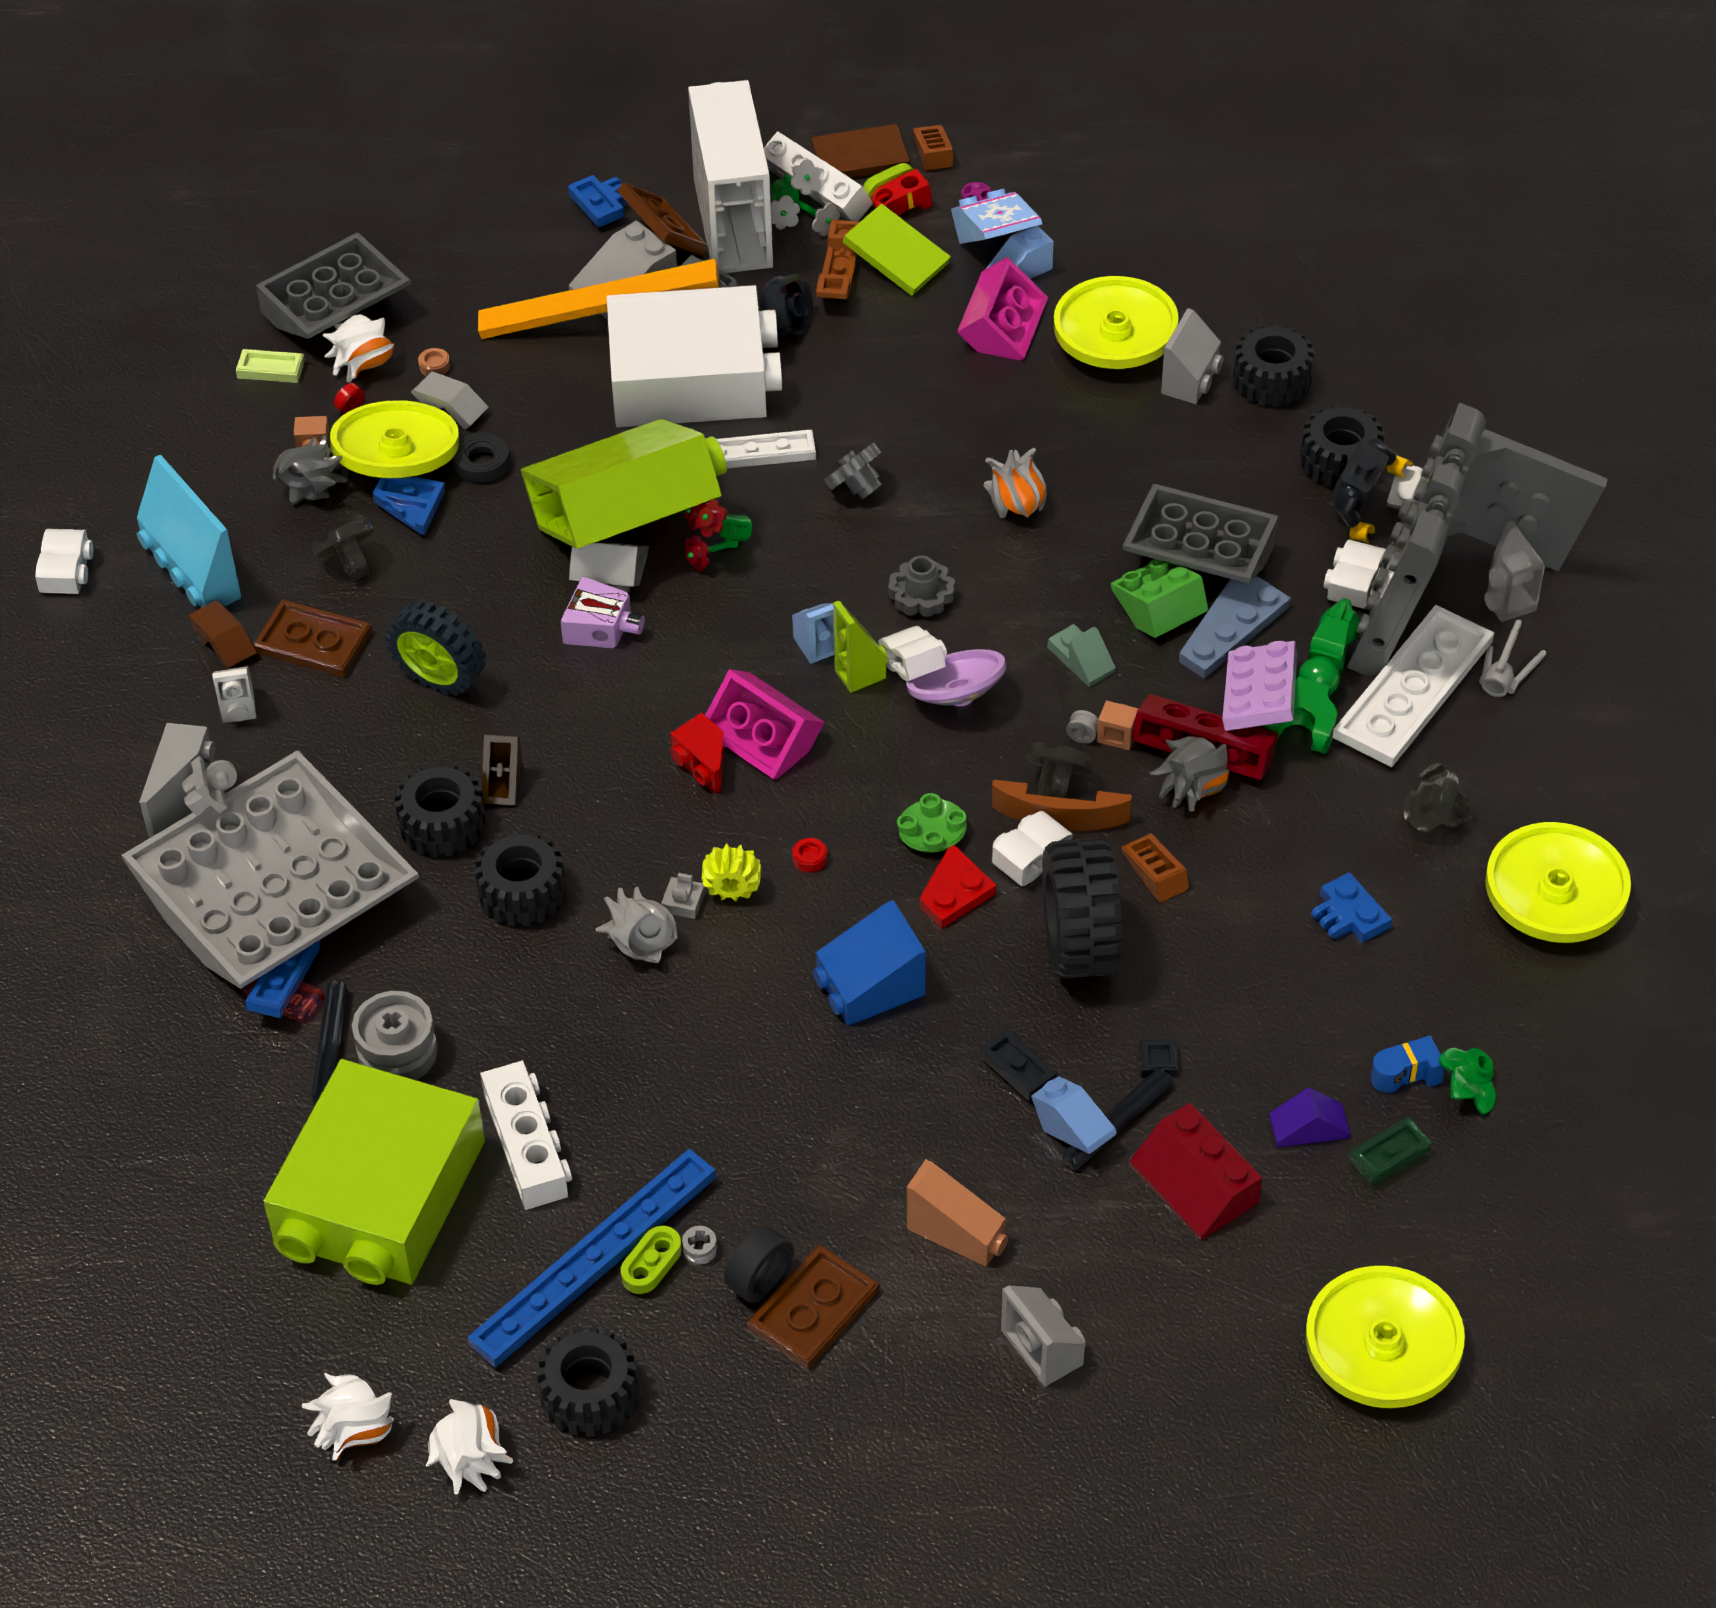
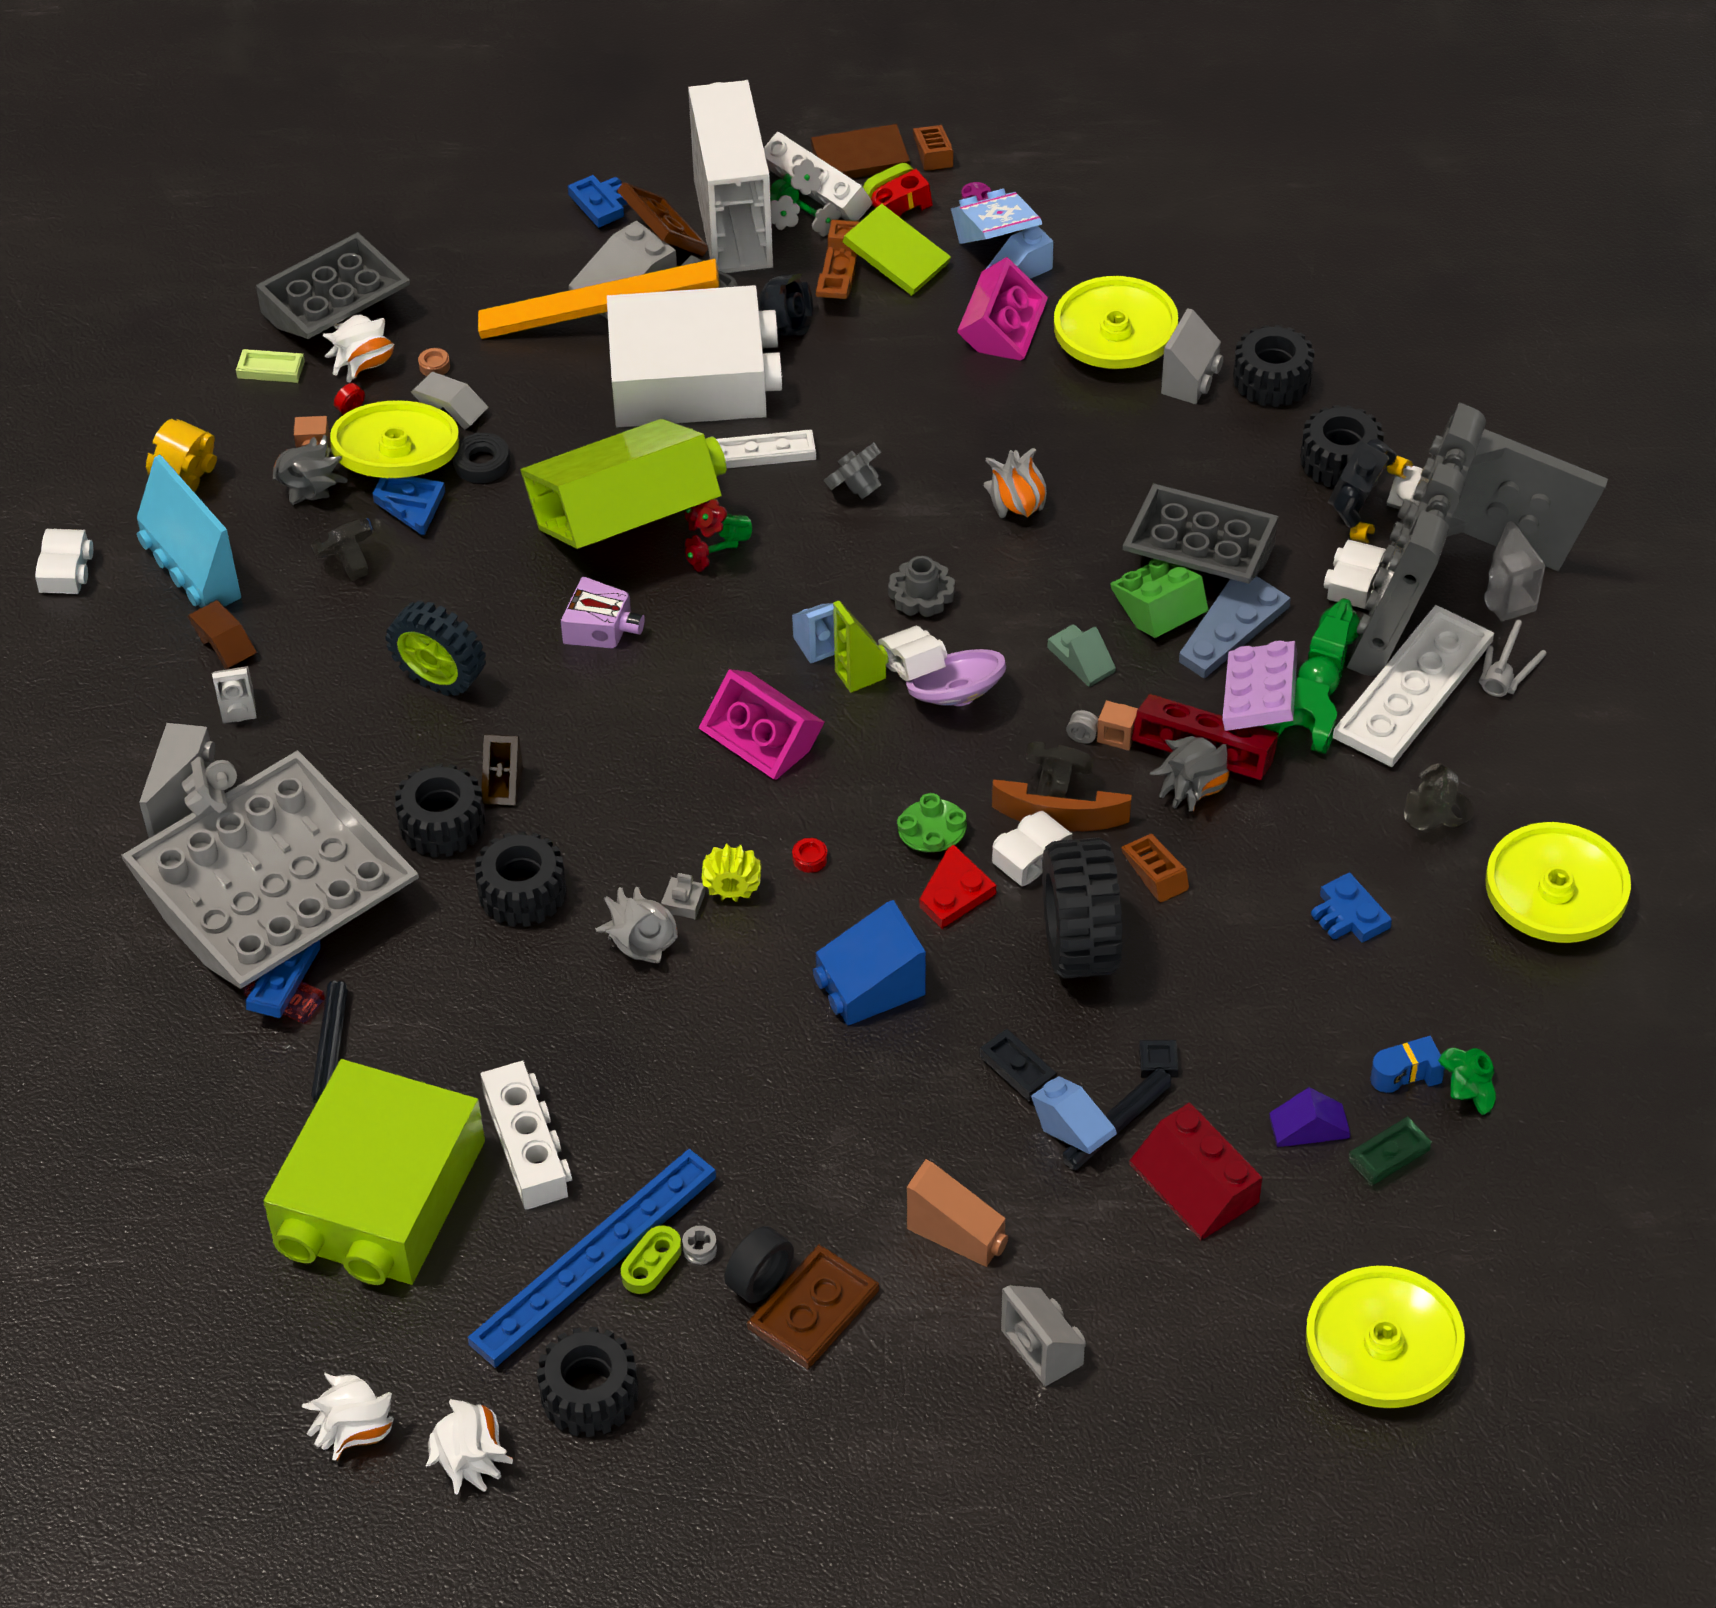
reddish brown tile [253,599,373,678] -> none
light grey wheel [352,991,438,1080] -> none
light grey slope [569,541,649,592] -> none
red slope [670,712,725,794] -> none
none -> yellow brick [146,419,217,492]

